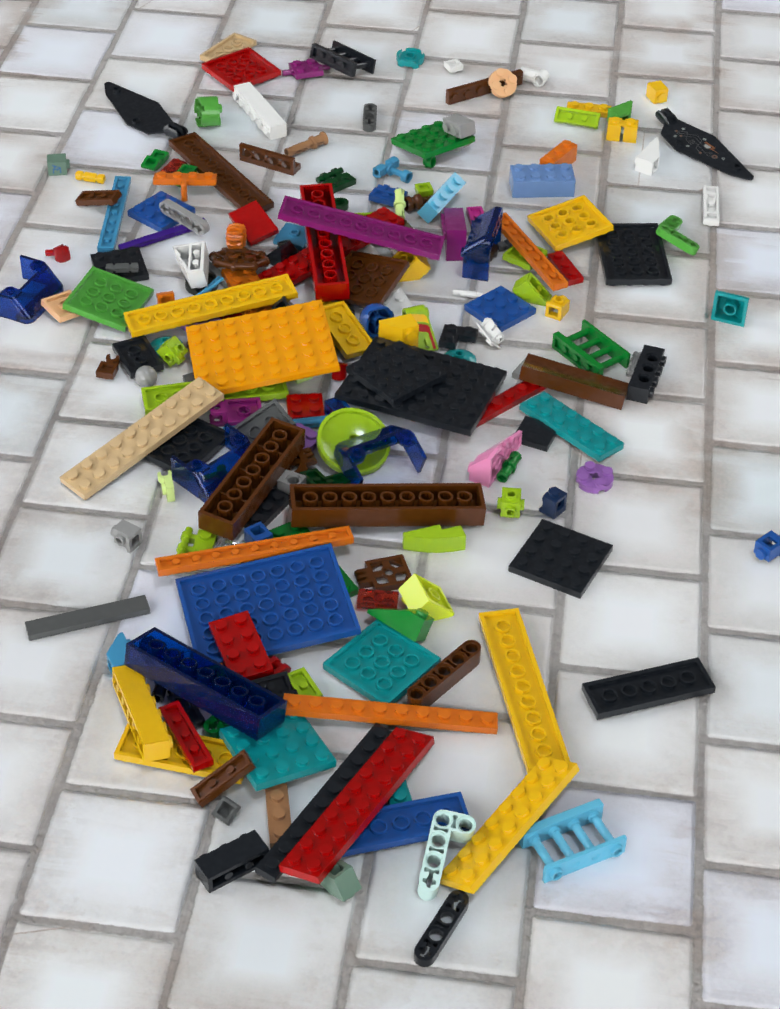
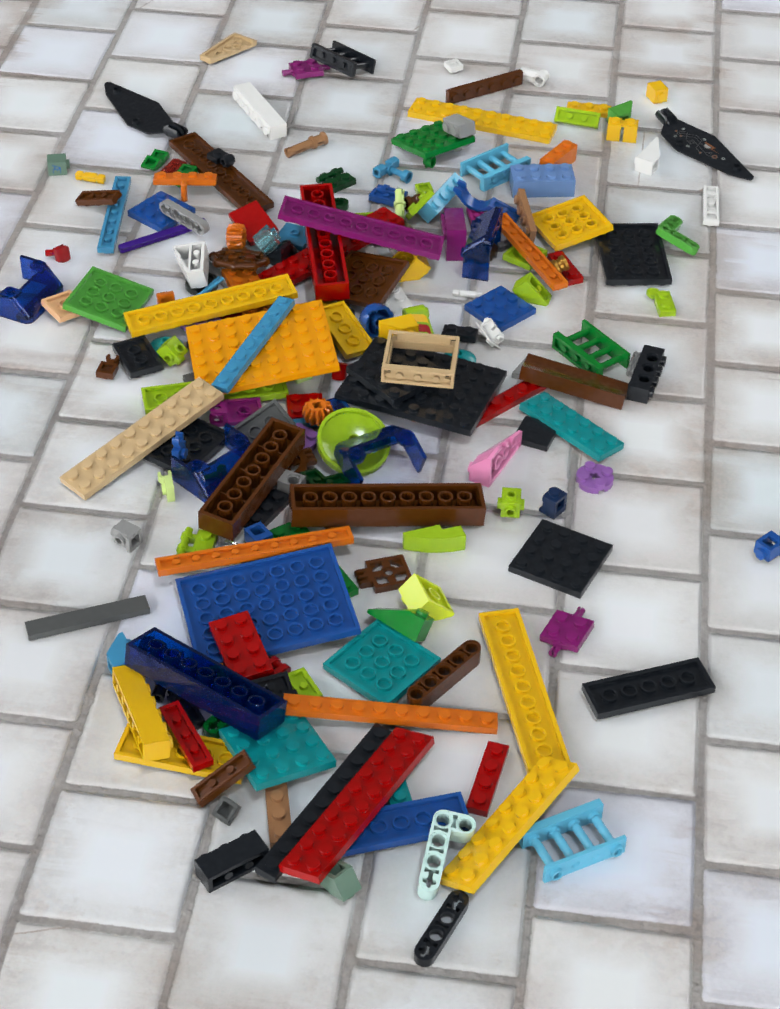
black plate [90,247,149,282] -> none
dark grey axle [106,263,139,273] -> none
light grey piece [135,365,157,387] -> none
bright green brick [194,96,222,127] -> none
red plate [202,47,281,92] -> none
reddish brown fence [239,142,301,176] -> none
clear red plate [357,588,399,609] -> none
dark grey beam [363,103,377,132] -> none
teal plate [396,48,425,69] -> none
light nougat plate [488,68,517,98] -> none
green pin [496,451,522,483] -> none
yellow brick [545,295,570,321] -> none
teal slope [711,290,749,327] -> none
none -> blue plate [171,431,188,466]
none -> black plate [207,148,235,167]
none -> dark azure plate [211,296,295,394]
none -> clear light blue brick [252,224,281,255]
none -> orange gear [302,398,333,426]
none -> tan window [381,330,460,389]
none -> lime plate [405,190,435,220]
none -> yellow plate [407,97,558,144]
none -> blue piece [453,179,520,223]
none -> medium azure fence [460,143,531,192]
none -> red plate [466,741,509,817]
none -> medium nougat plate [514,188,537,243]
none -> magenta plate [540,607,594,657]
none -> pearl gold wheel [550,255,570,273]
none -> lime hinge [646,288,676,317]

